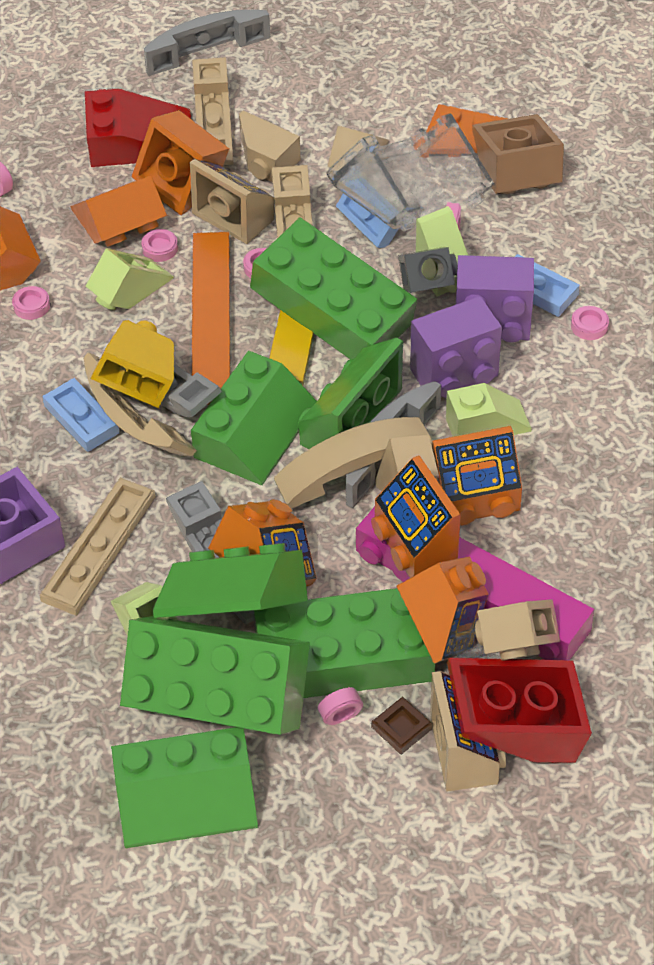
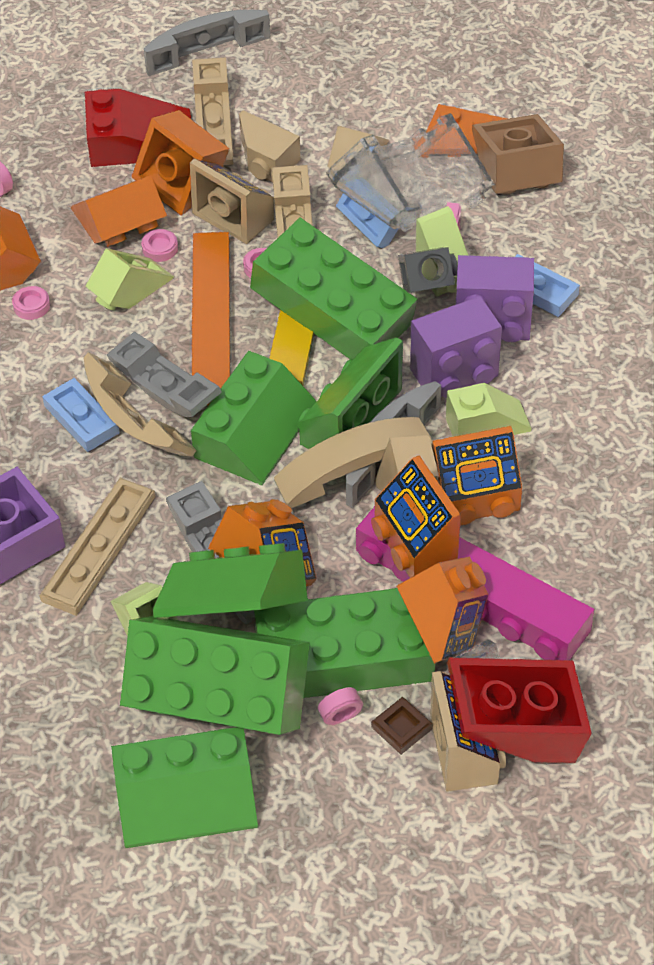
yellow torso [90,320,174,408] -> none
tan brick [475,599,560,660] -> none
bright pink tile [571,306,609,340] -> none

